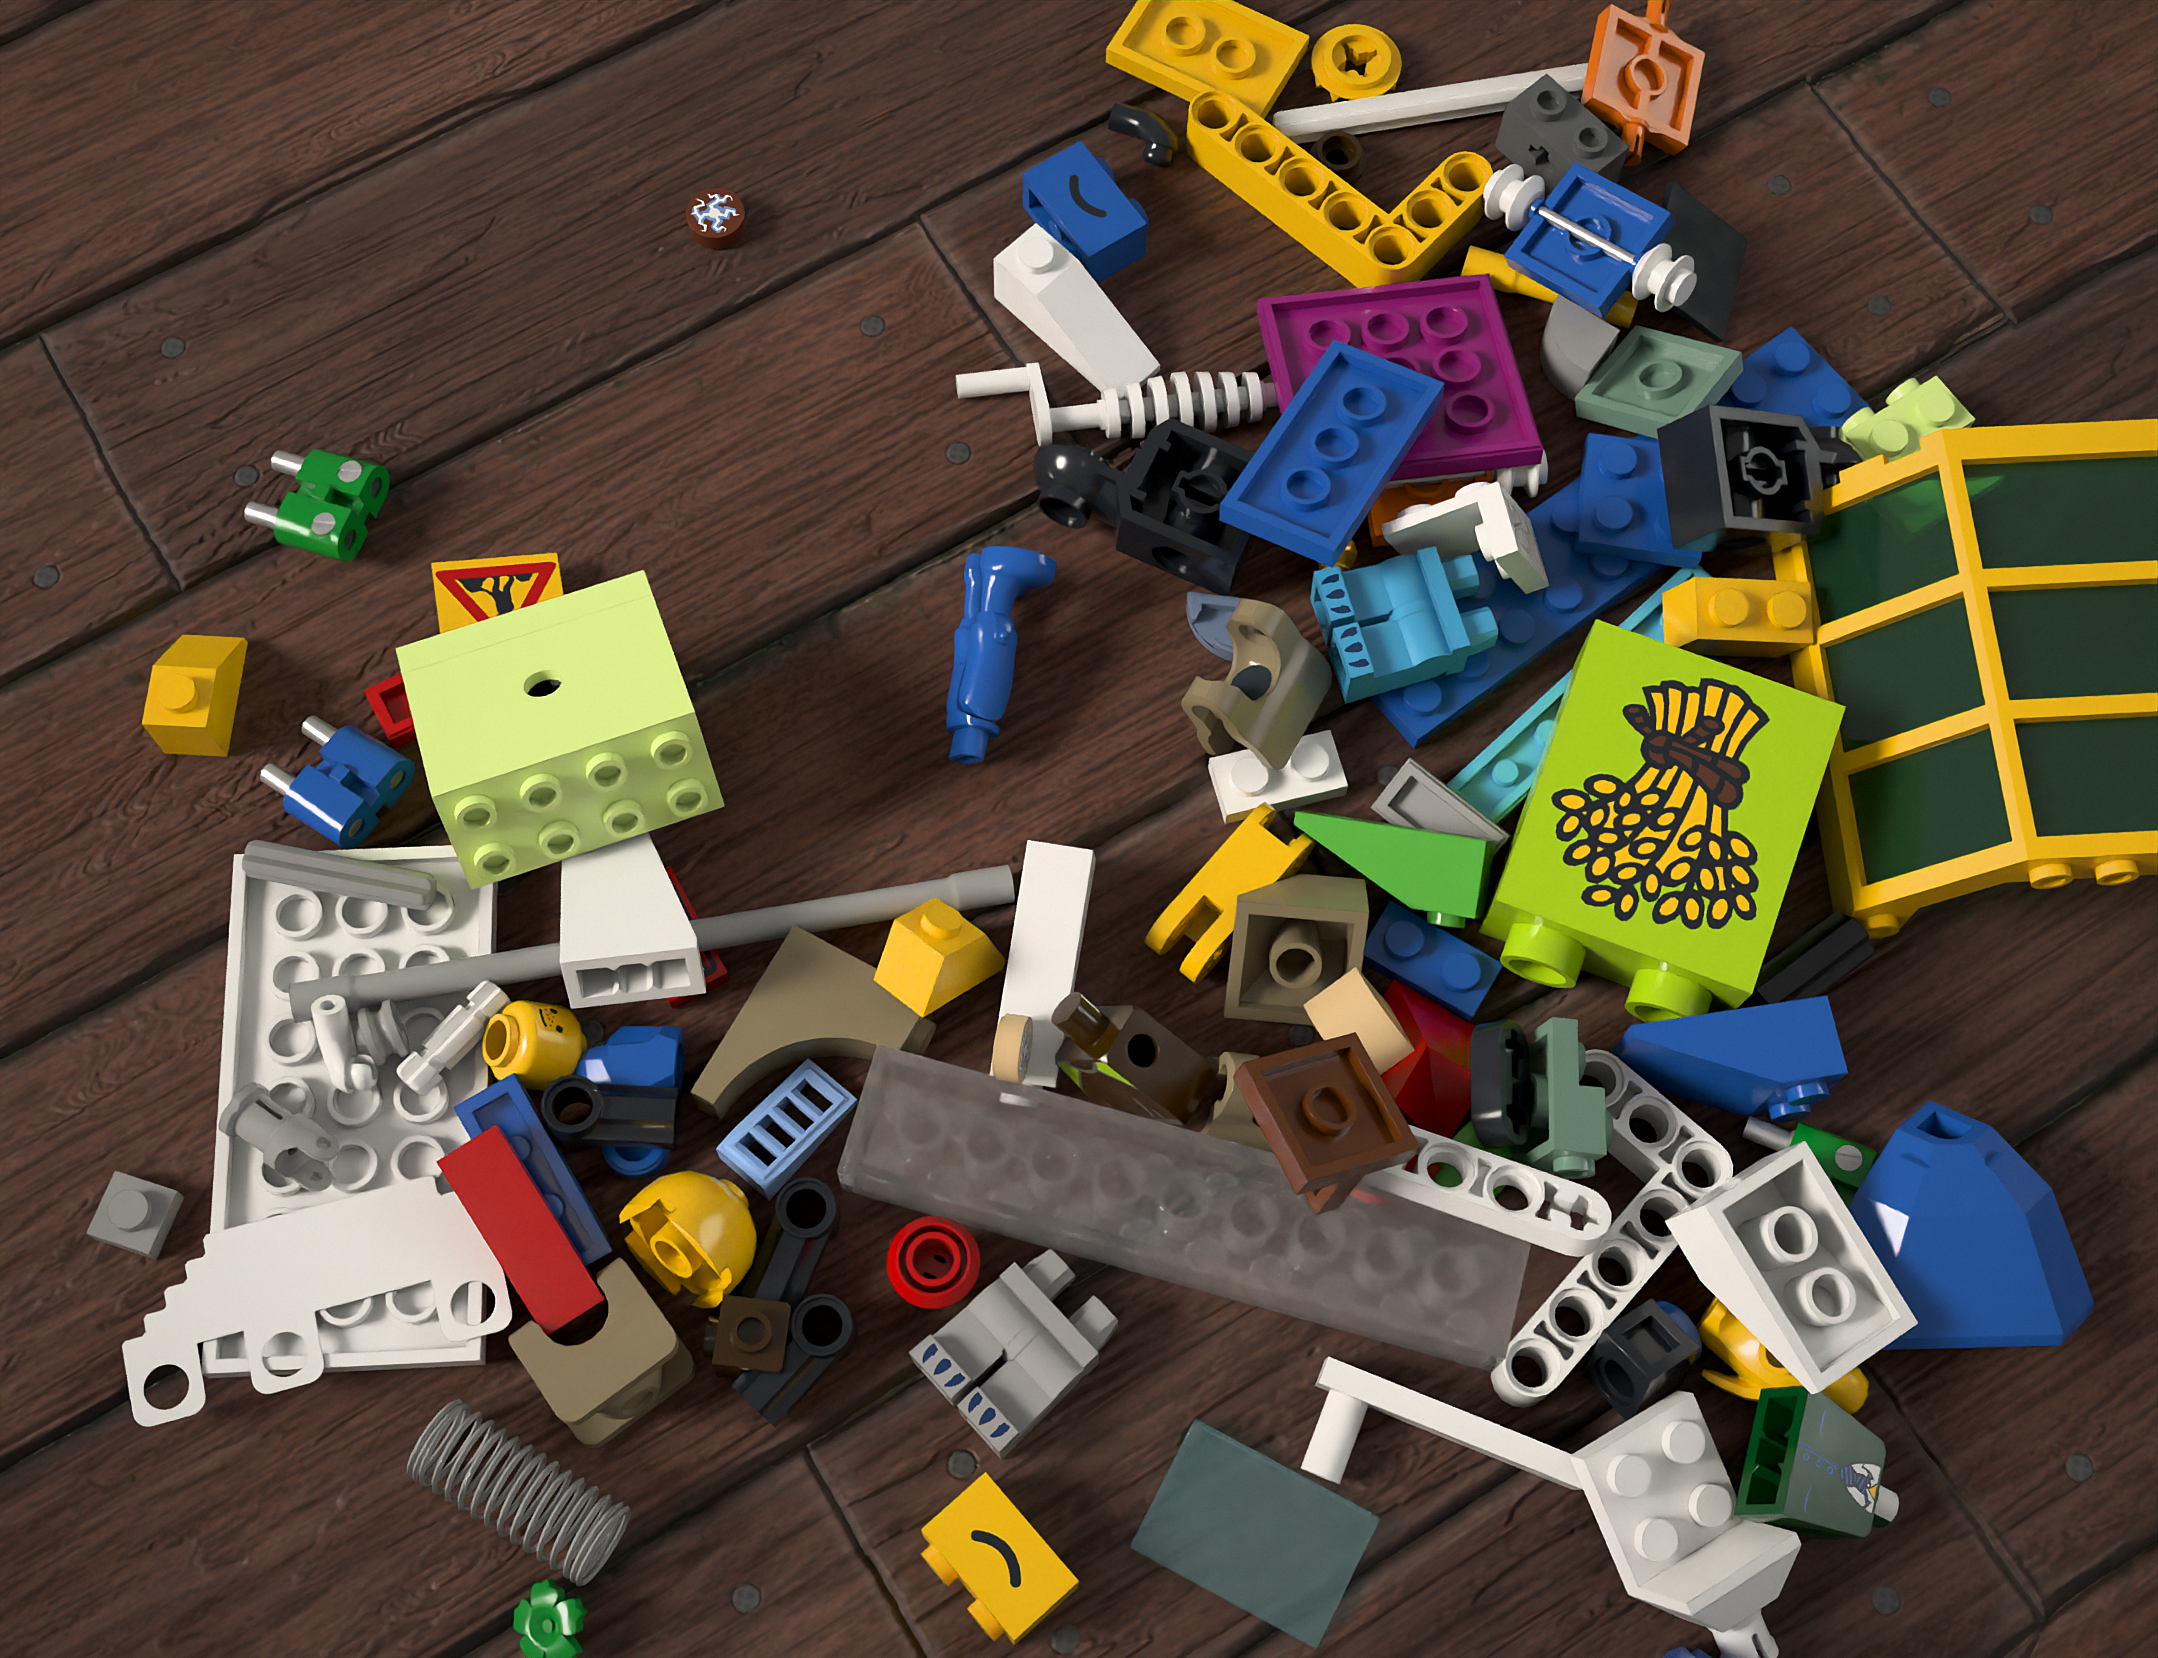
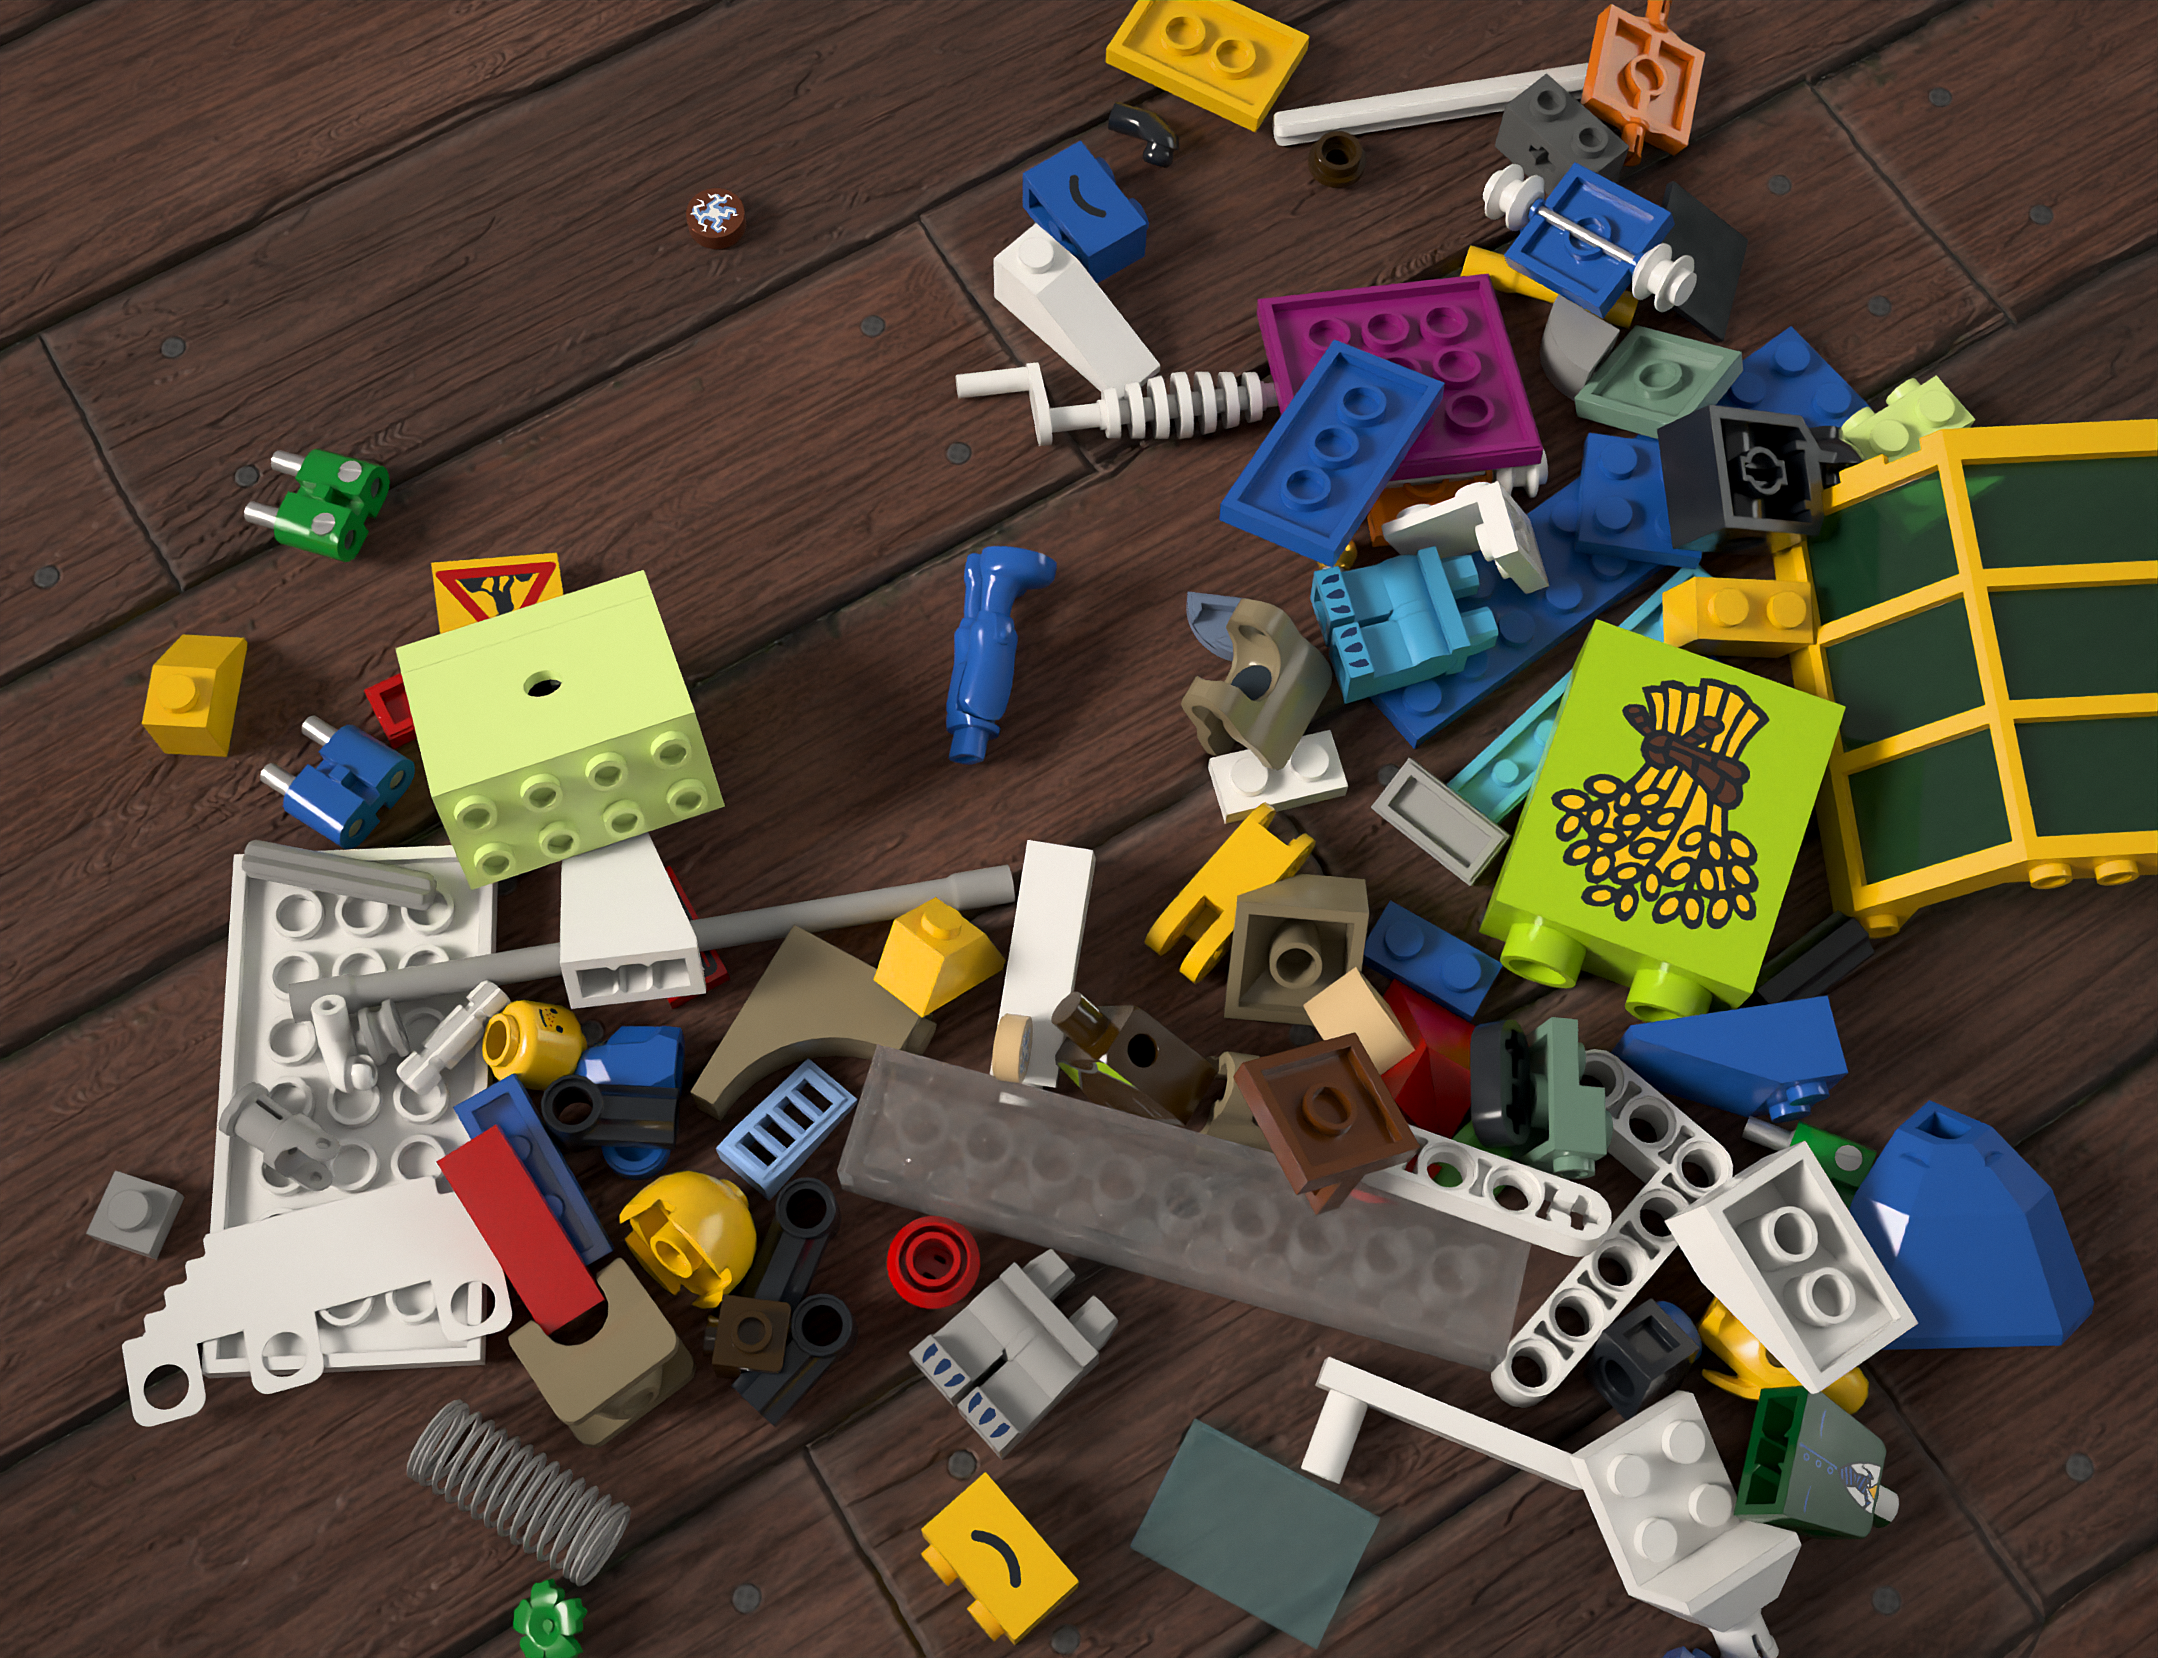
black brick [1033,418,1257,596] -> none
yellow beam [1185,89,1493,288] -> none
bright green slope [1294,811,1495,928] -> none
yellow gear [1310,24,1402,102] -> none

